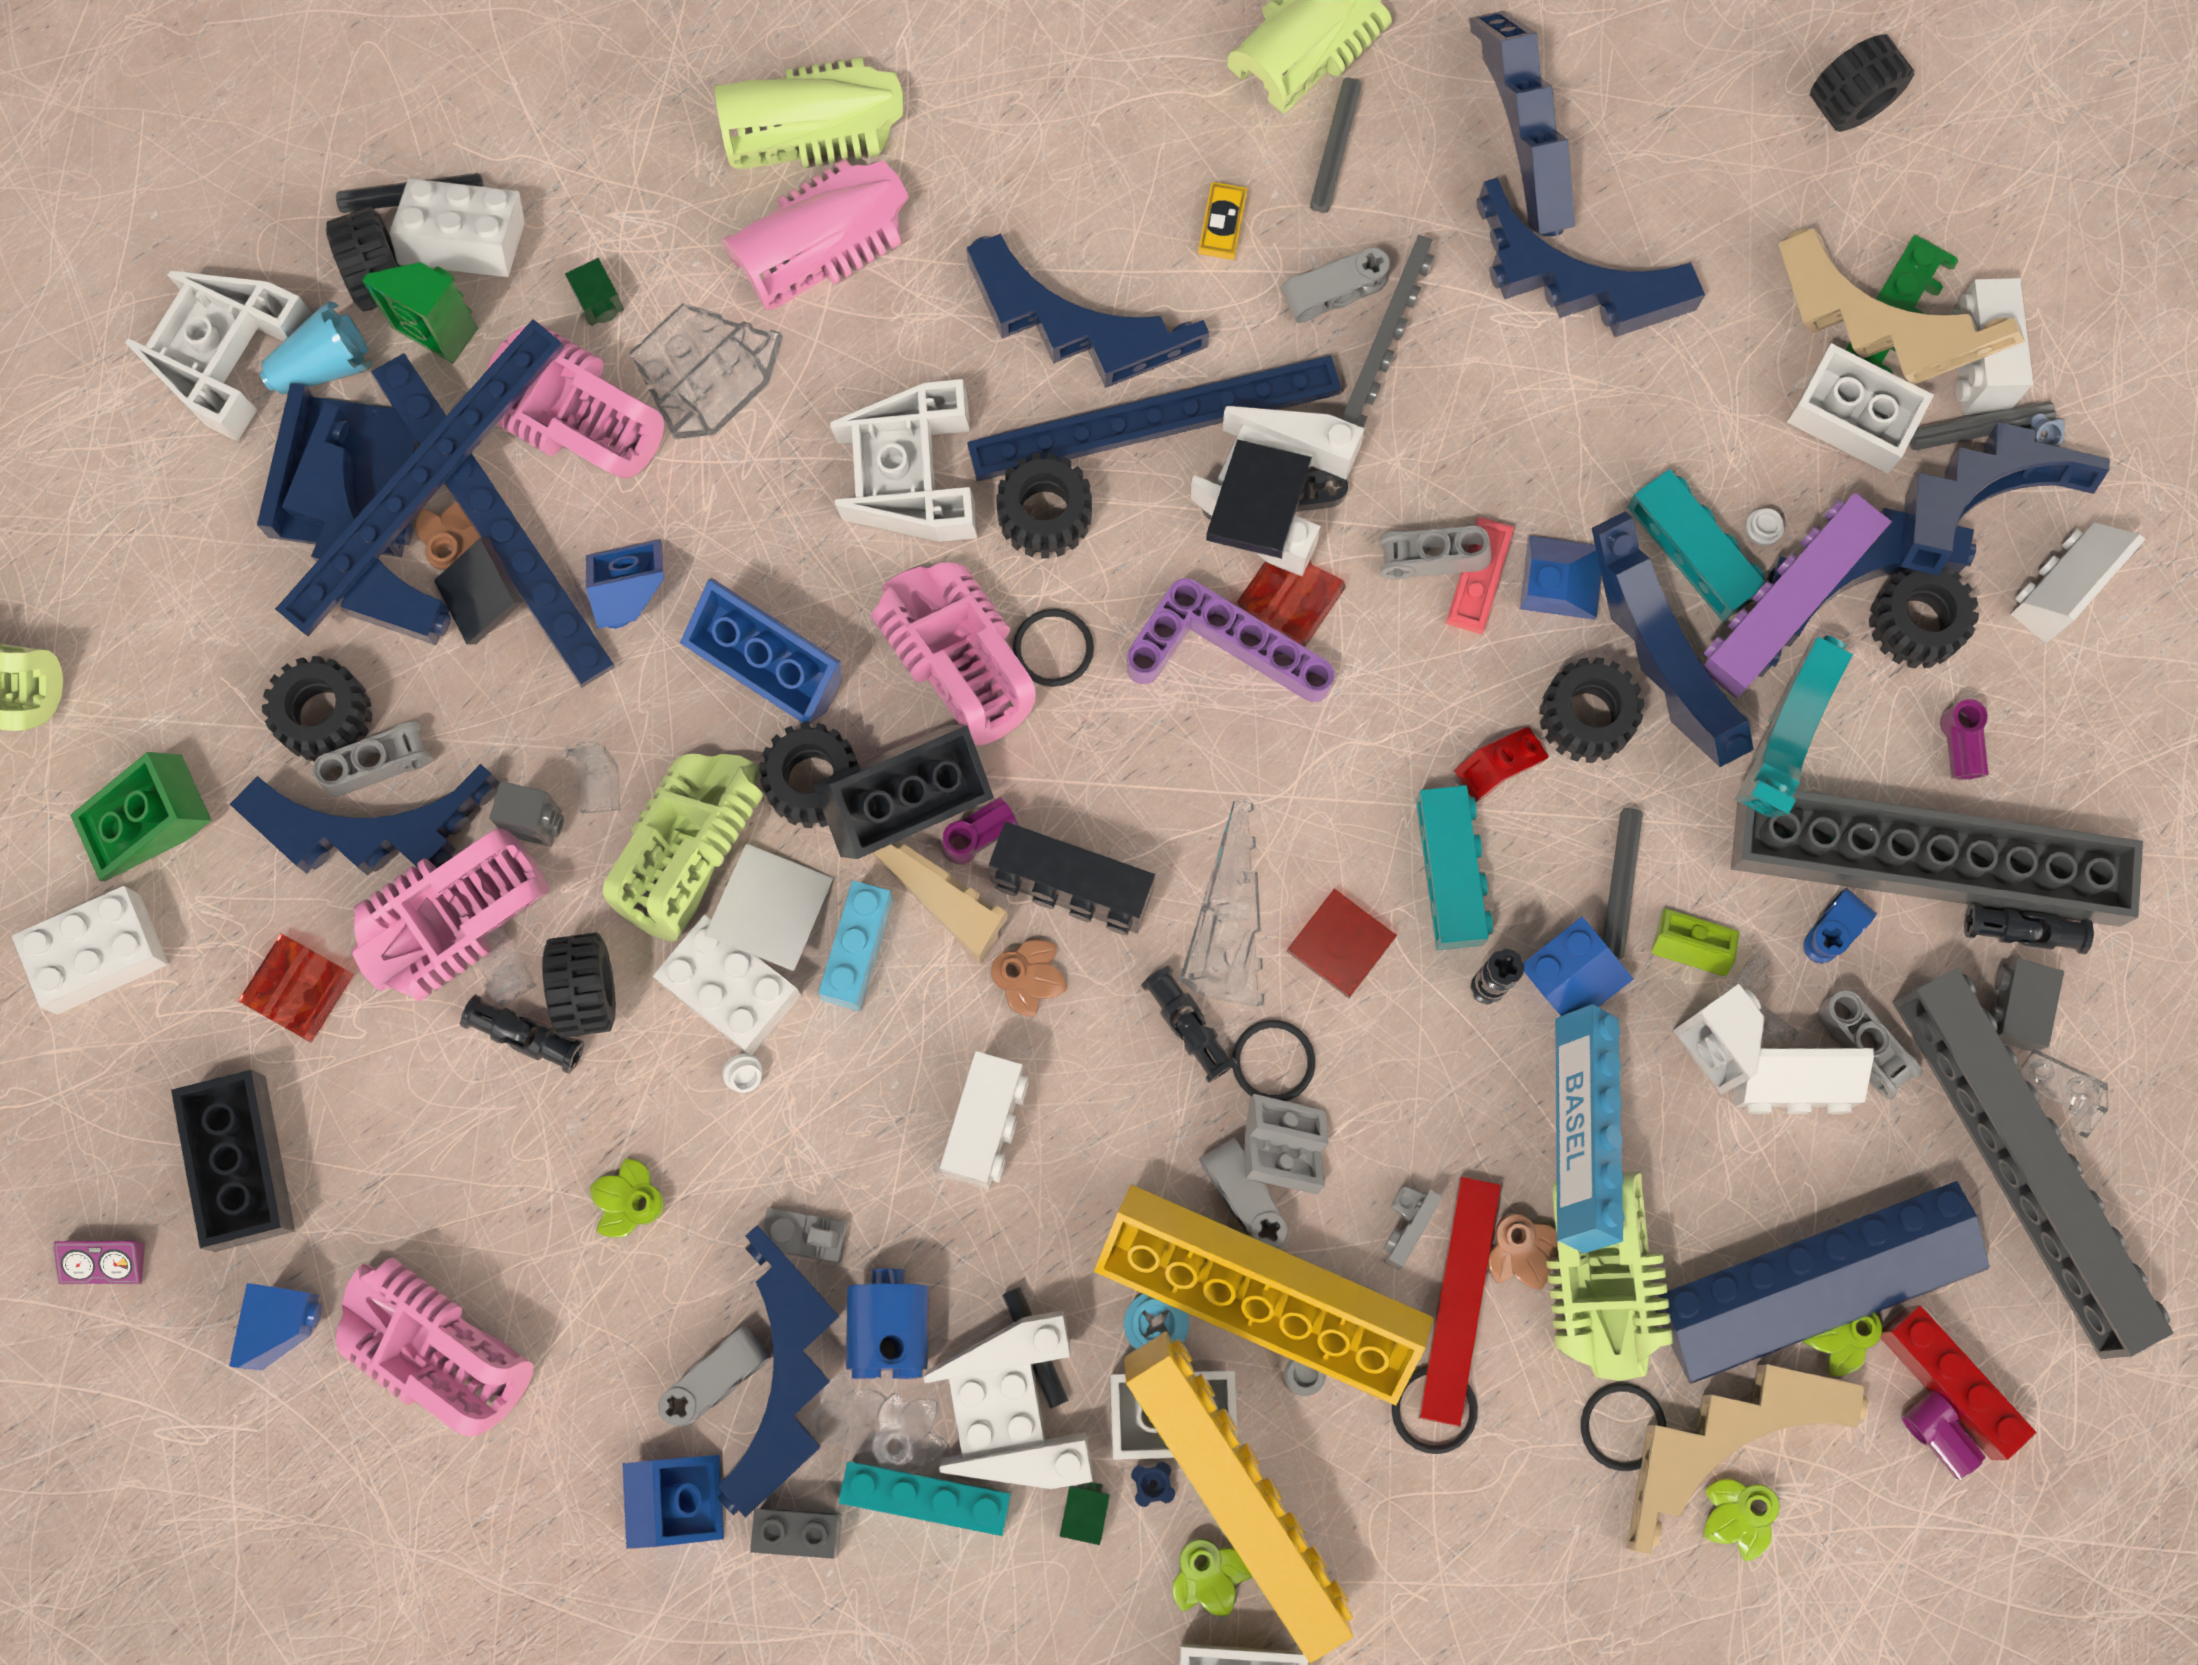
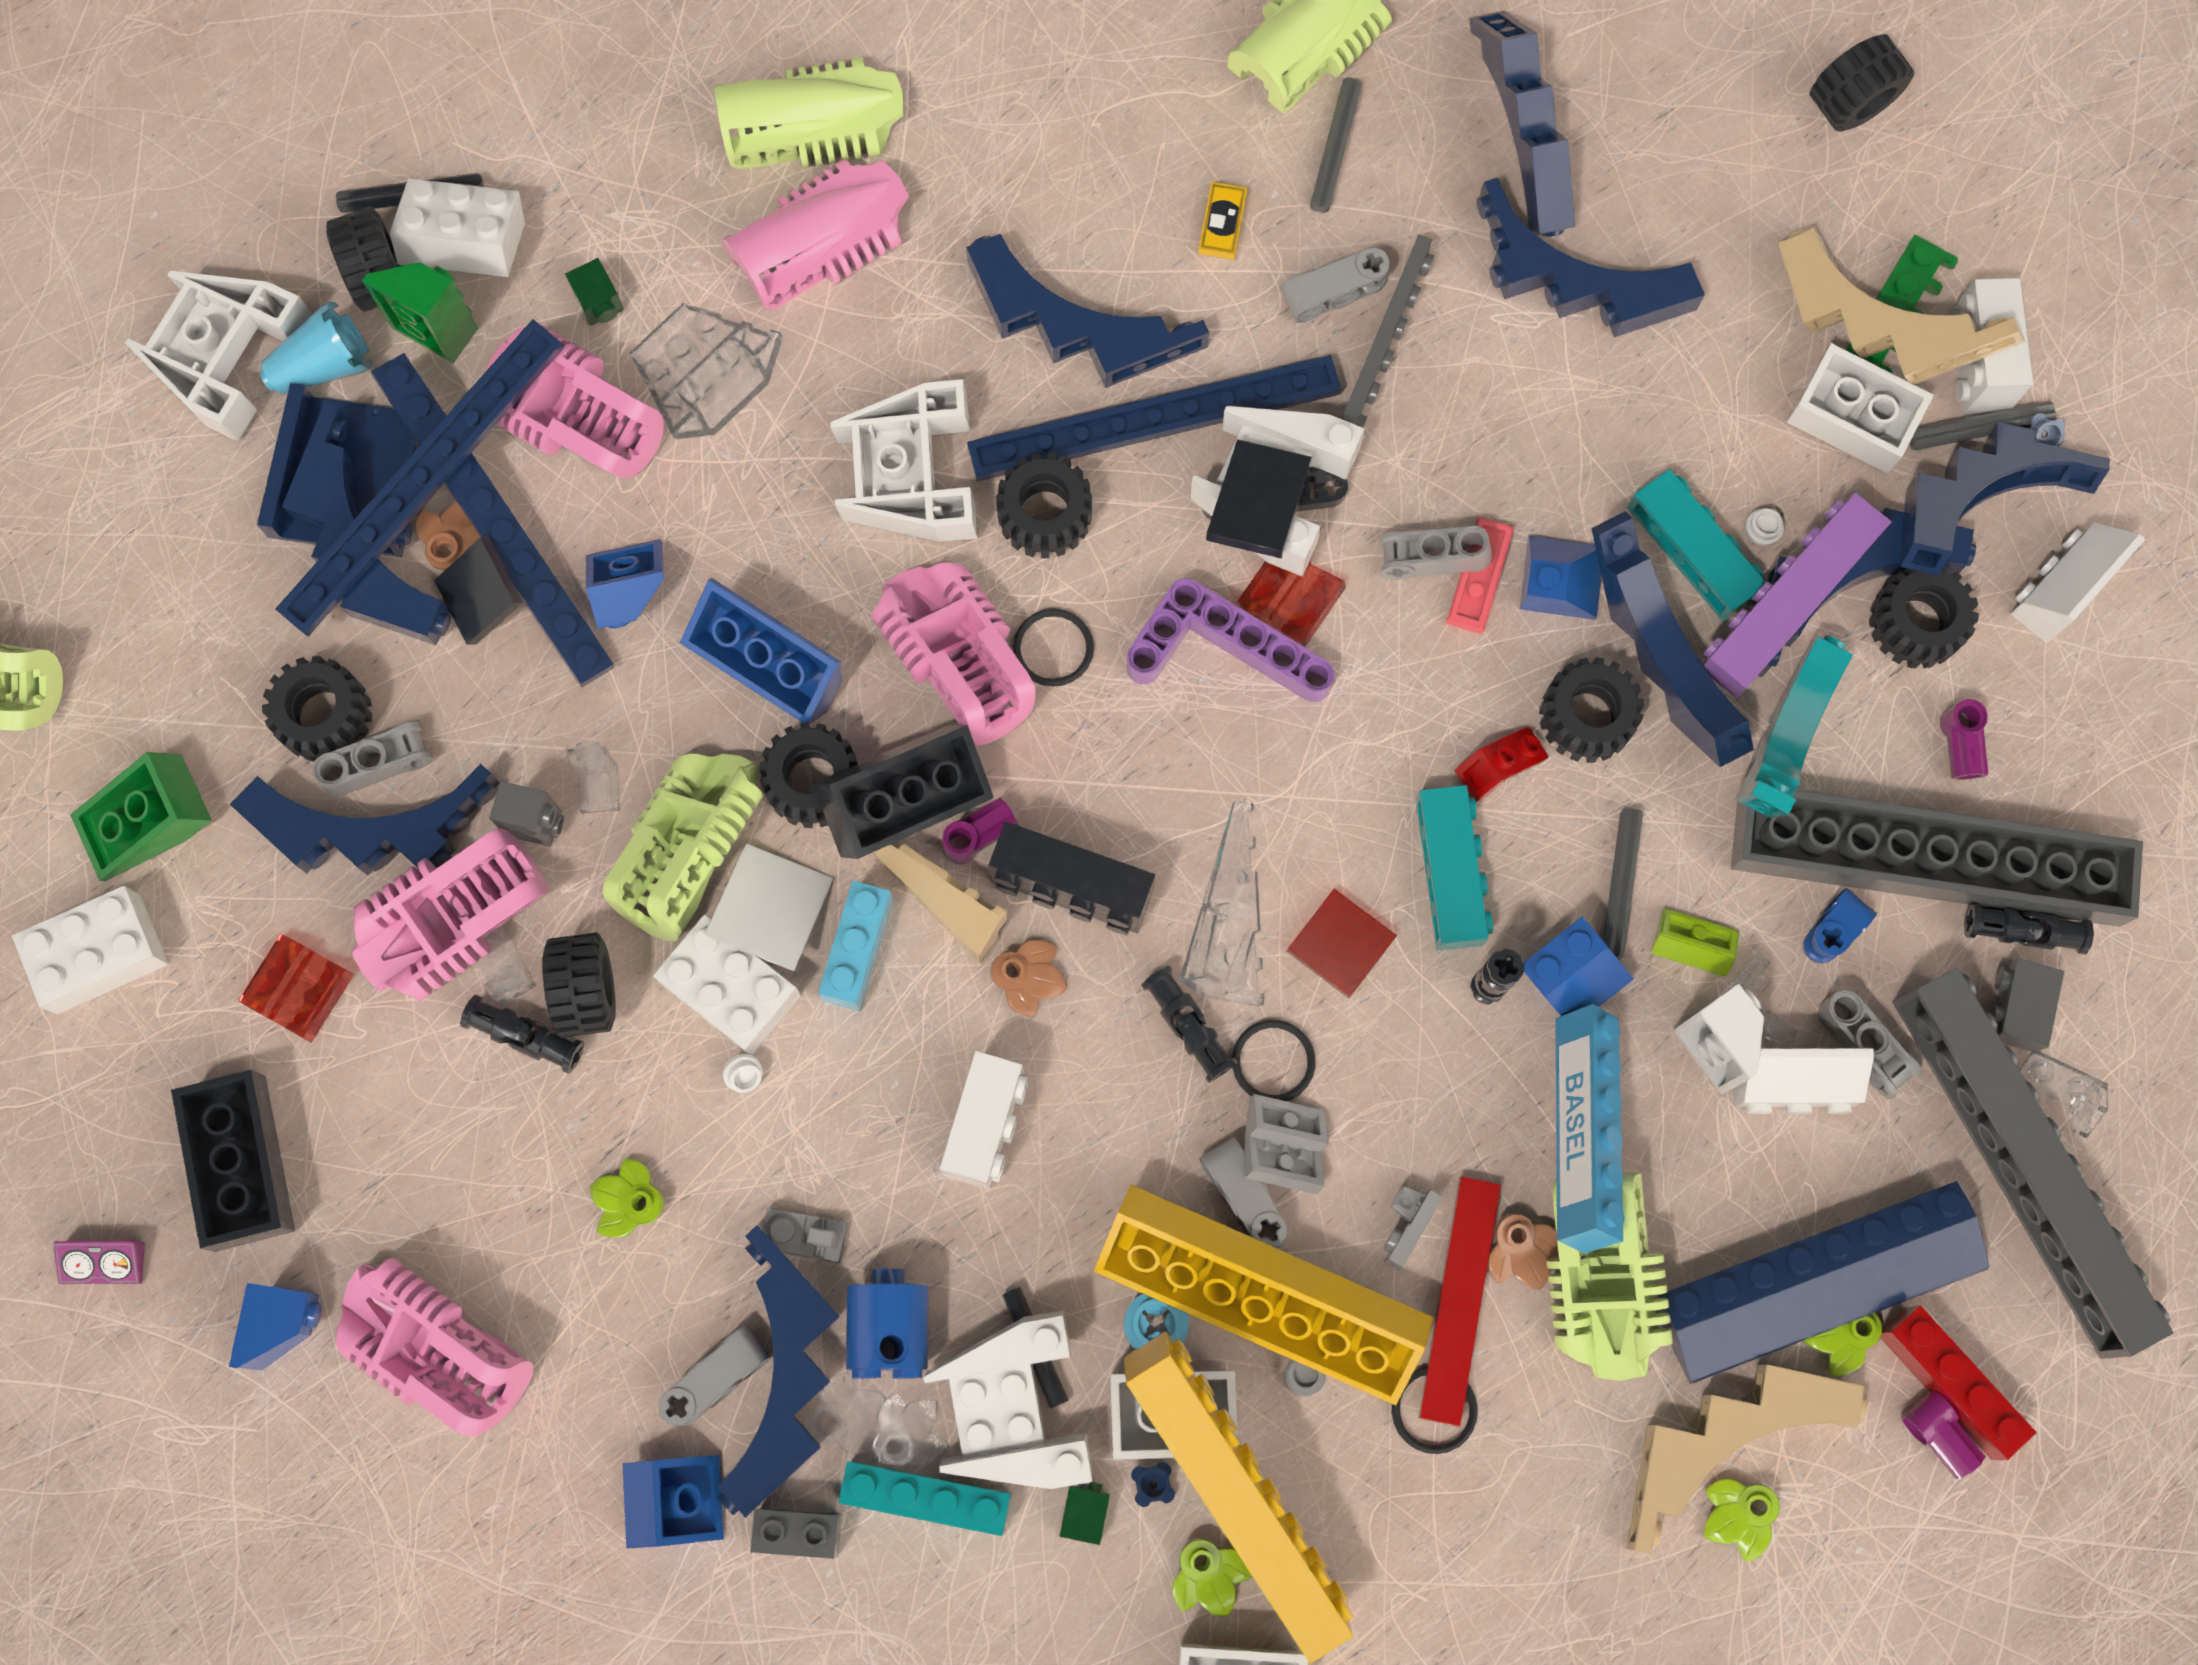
black tyre [1581,1383,1667,1471] -> none

